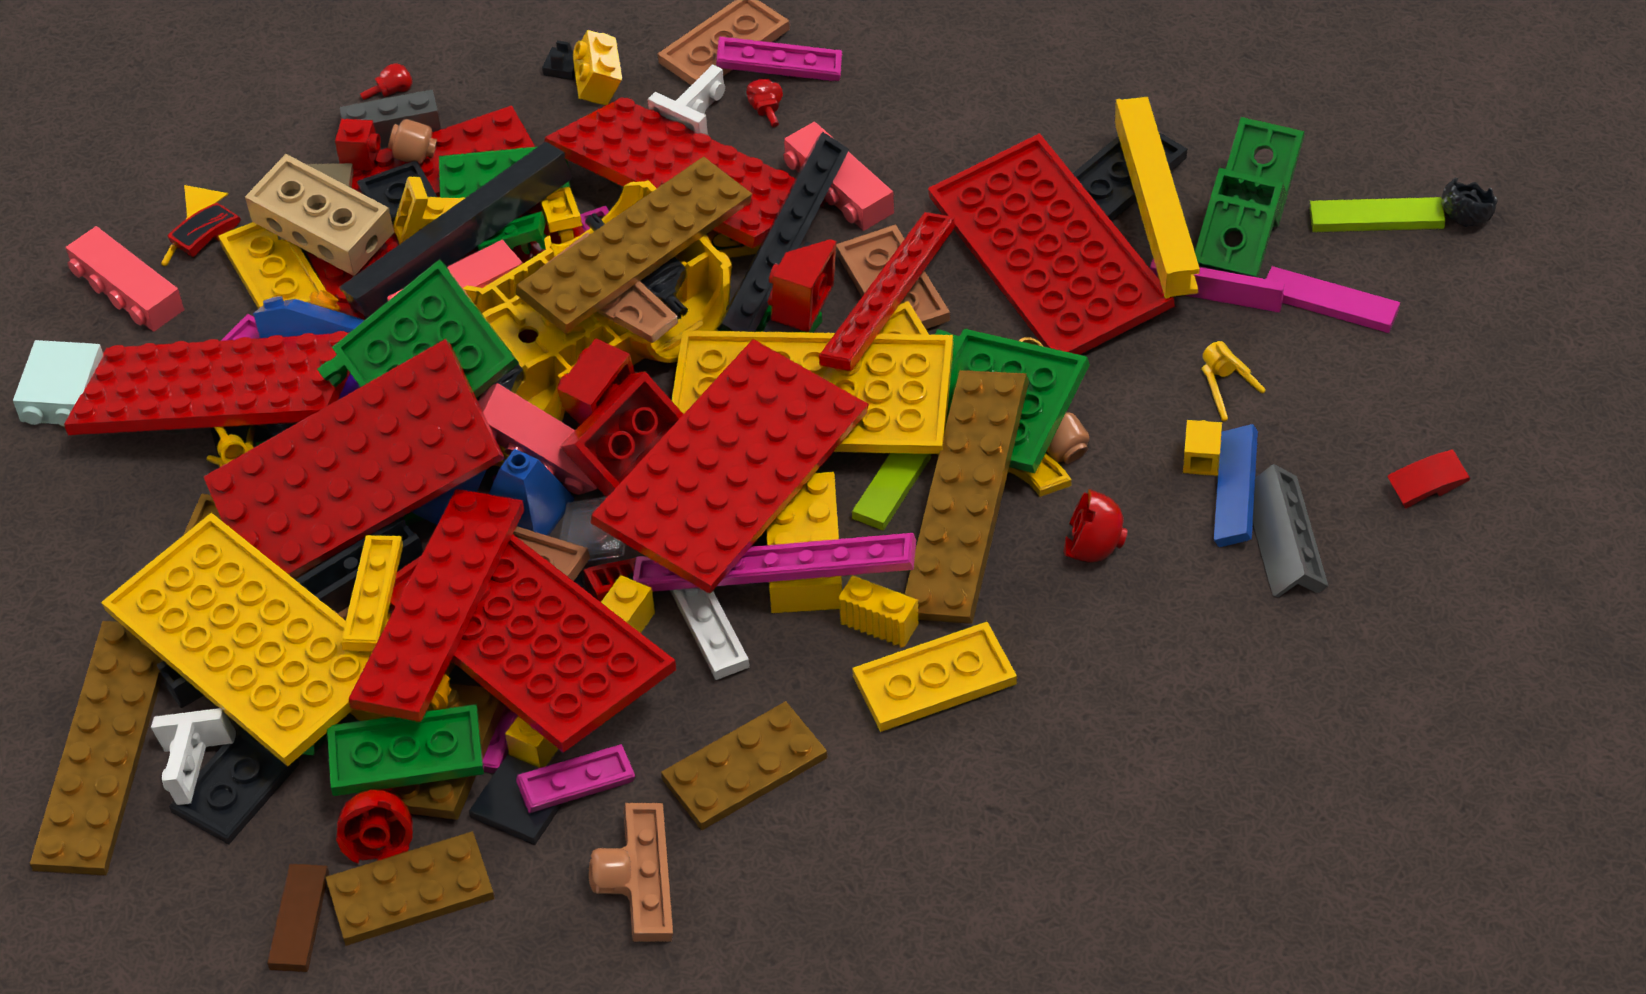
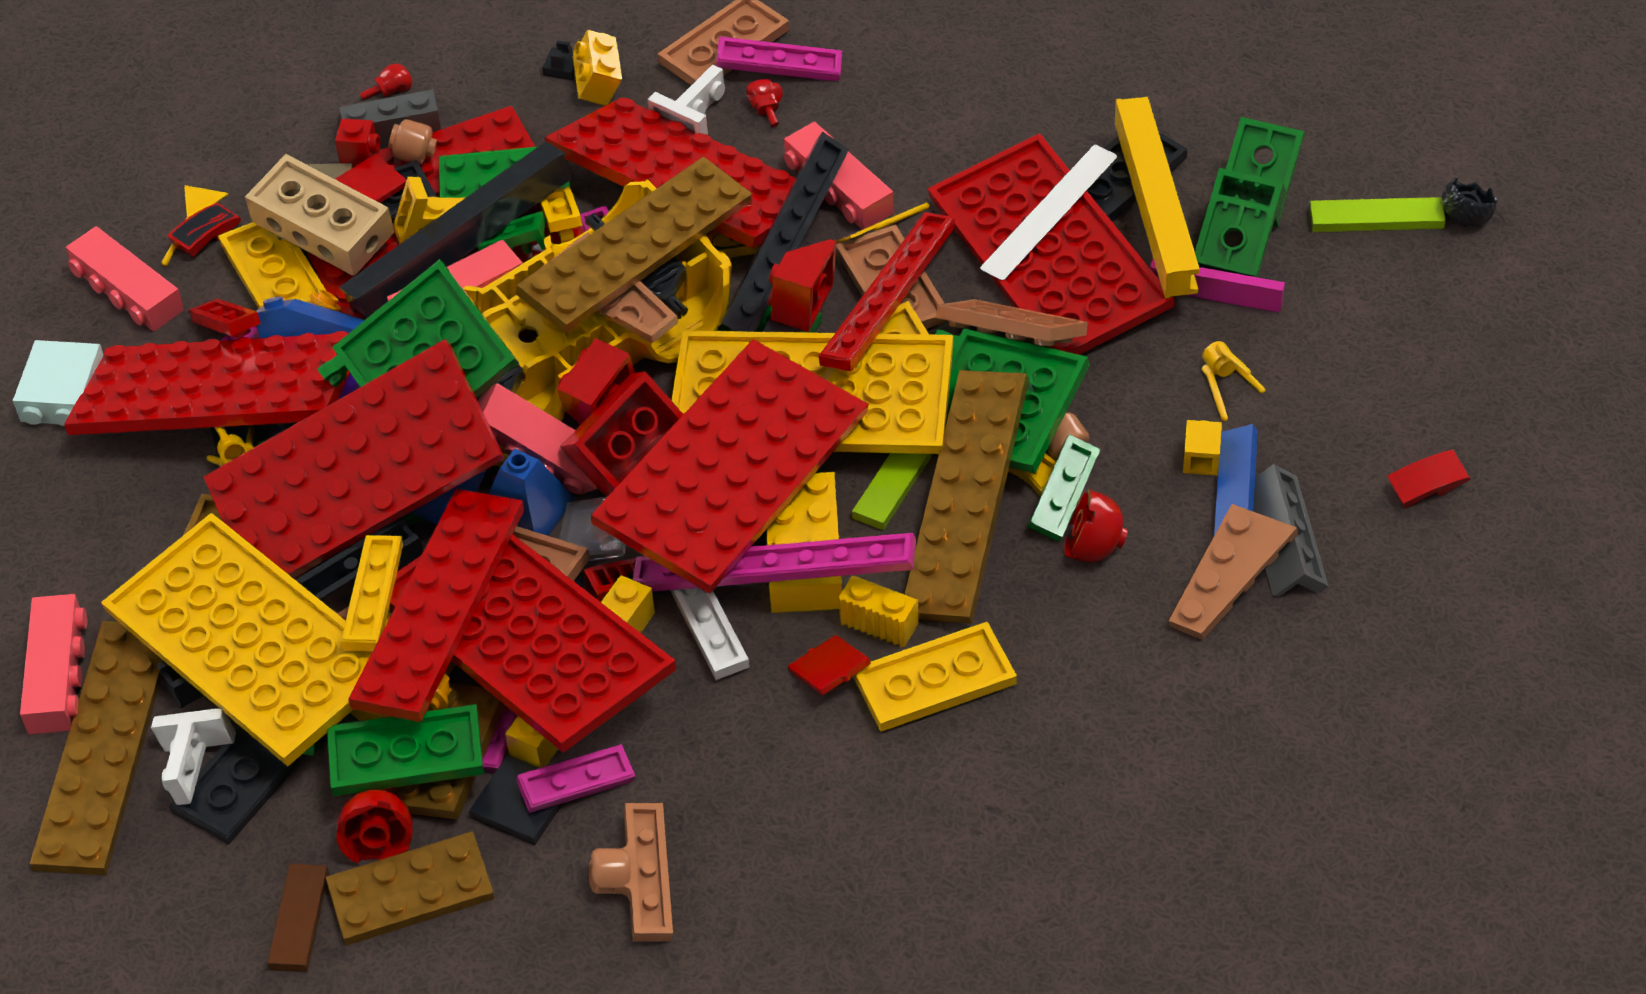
pearl gold plate [661,701,827,830] -> none
dark pink tile [1266,266,1400,333] -> none
none -> coral brick [20,594,87,735]
none -> red plate [188,298,261,338]
none -> red piece [335,154,407,203]
none -> red piece [788,635,871,696]
none -> yellow piece [834,203,930,244]
none -> nougat plate [936,299,1088,346]
none -> white sticker [981,145,1117,280]
none -> plate [1027,434,1100,542]
none -> nougat wing [1169,504,1298,640]

